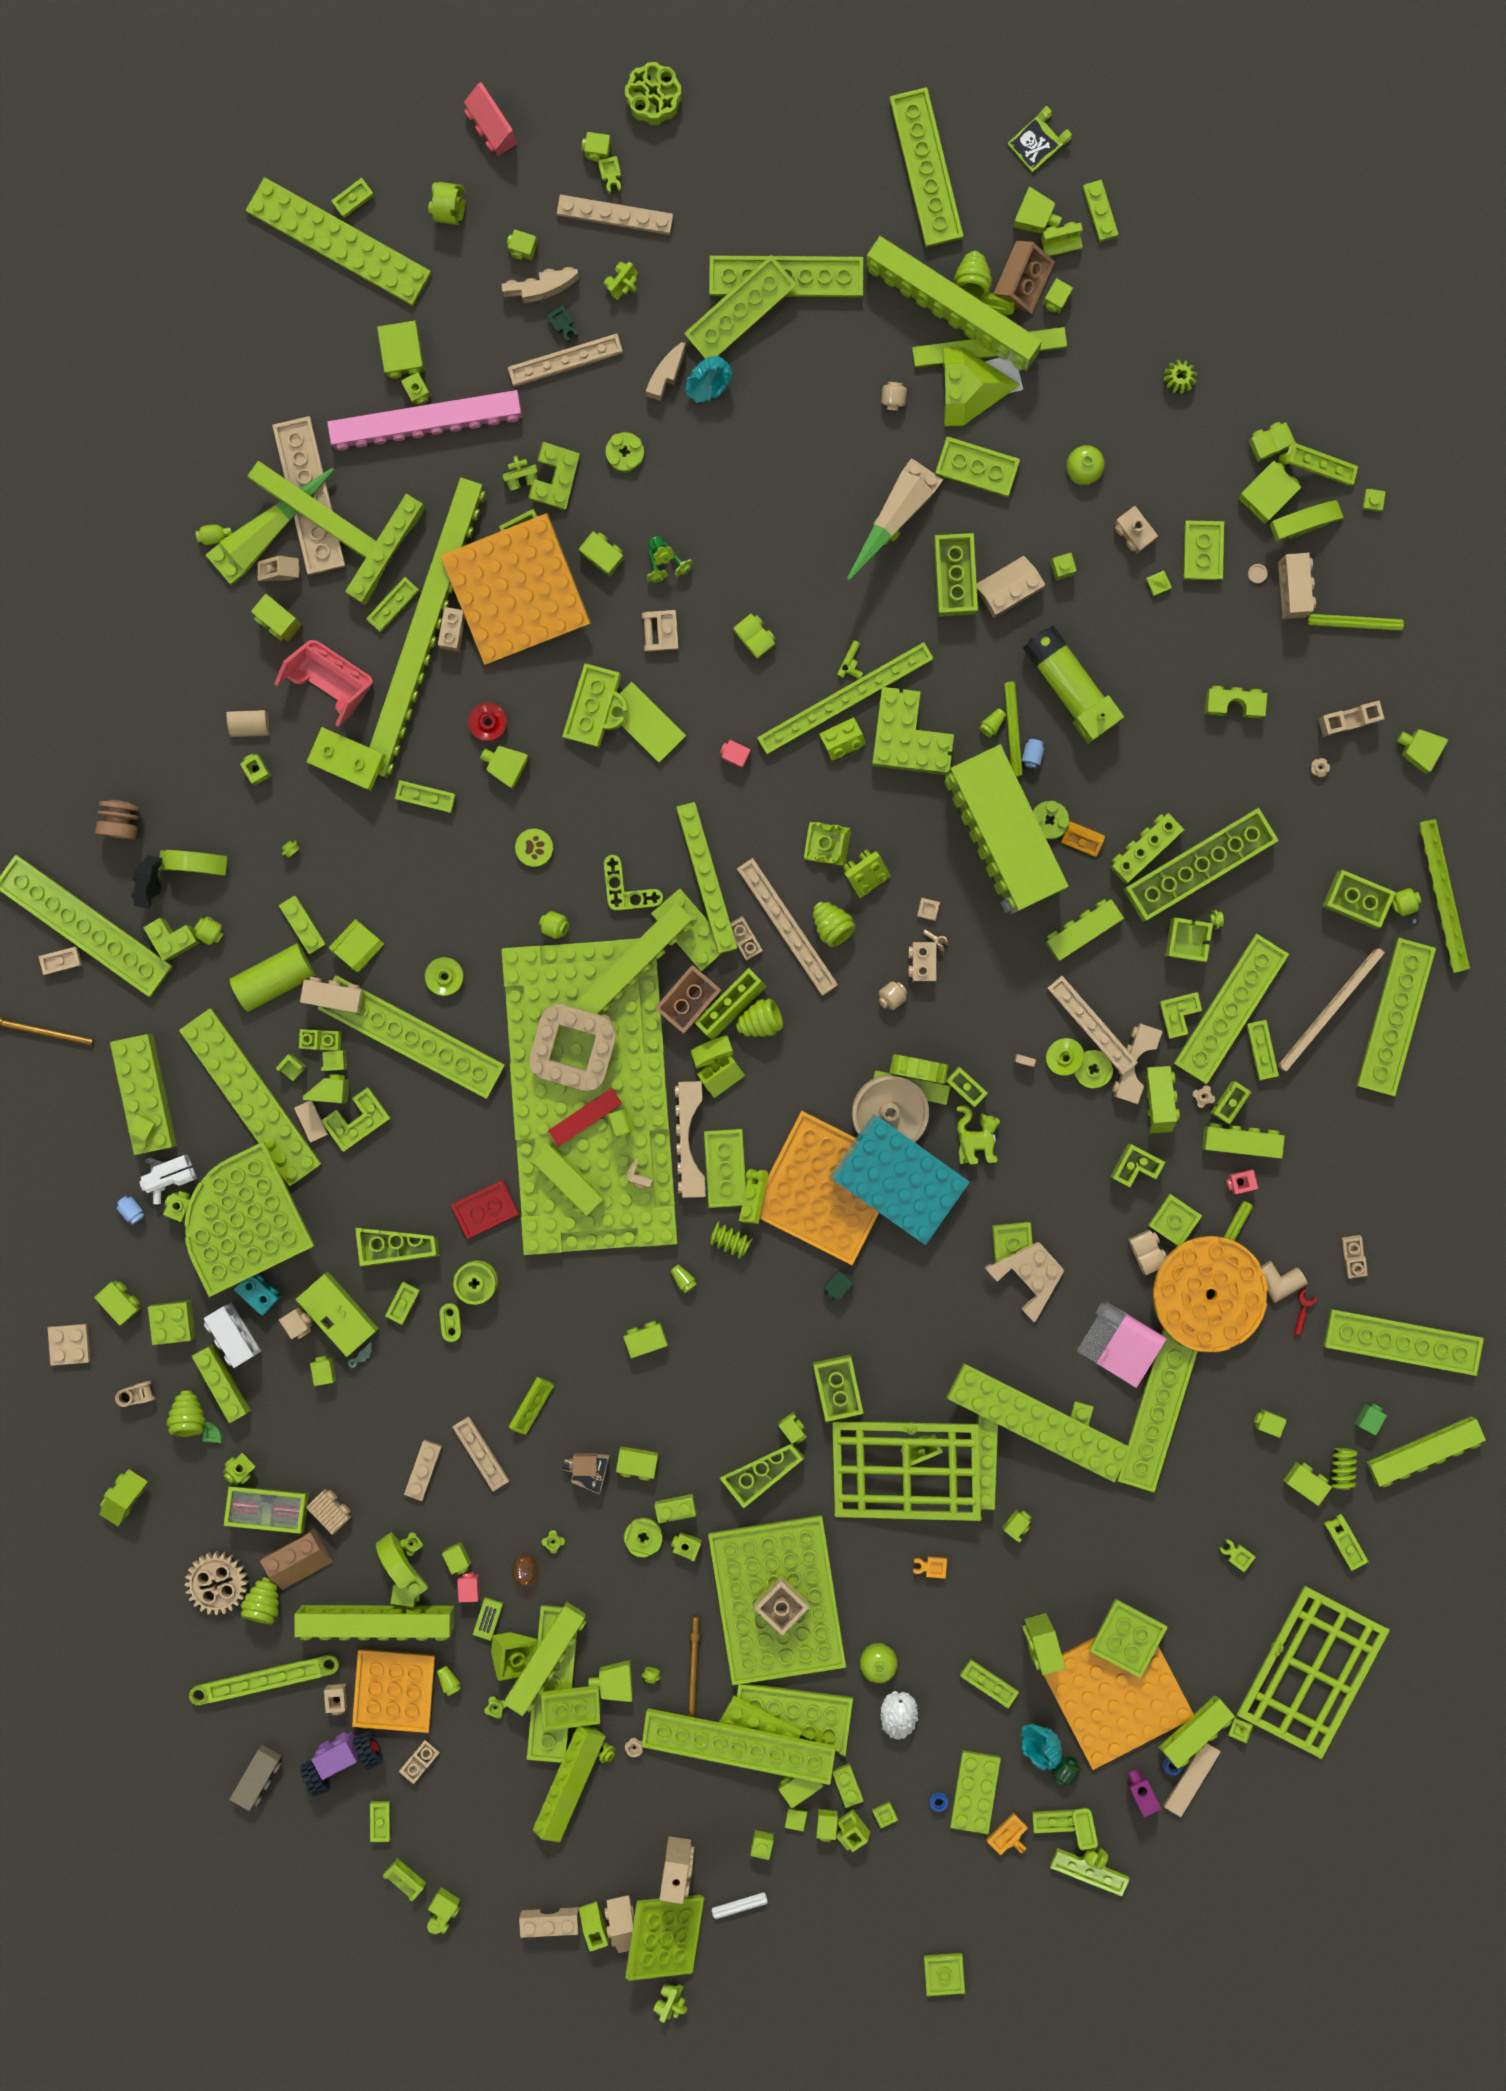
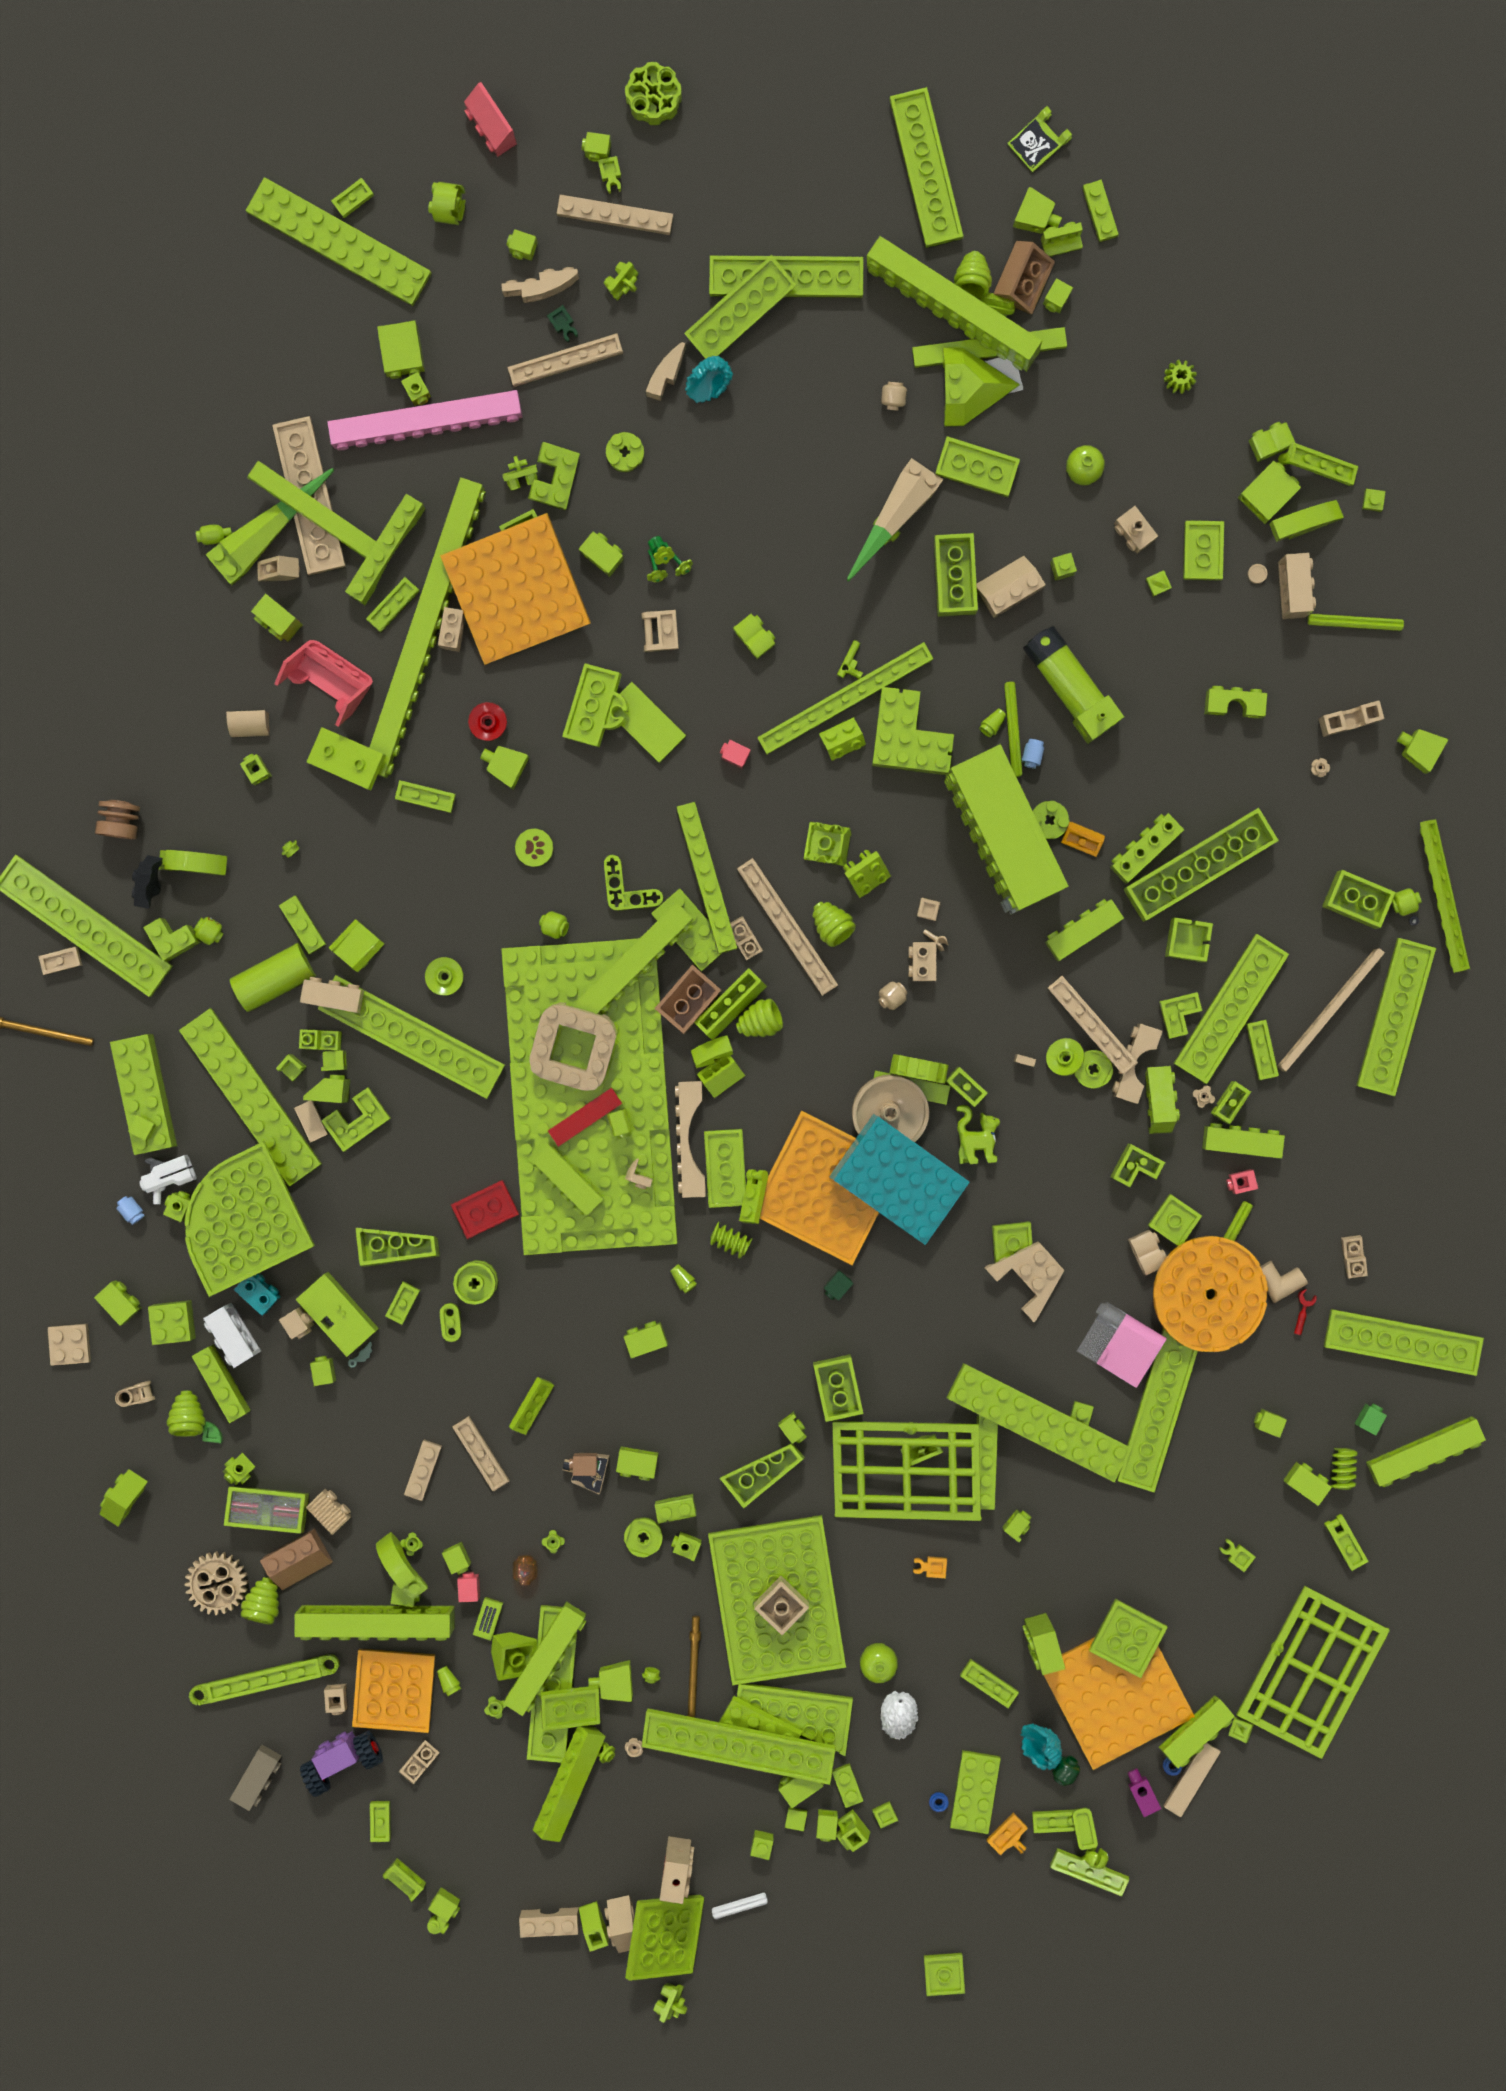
lime plate [1210,910,1224,930] -> none

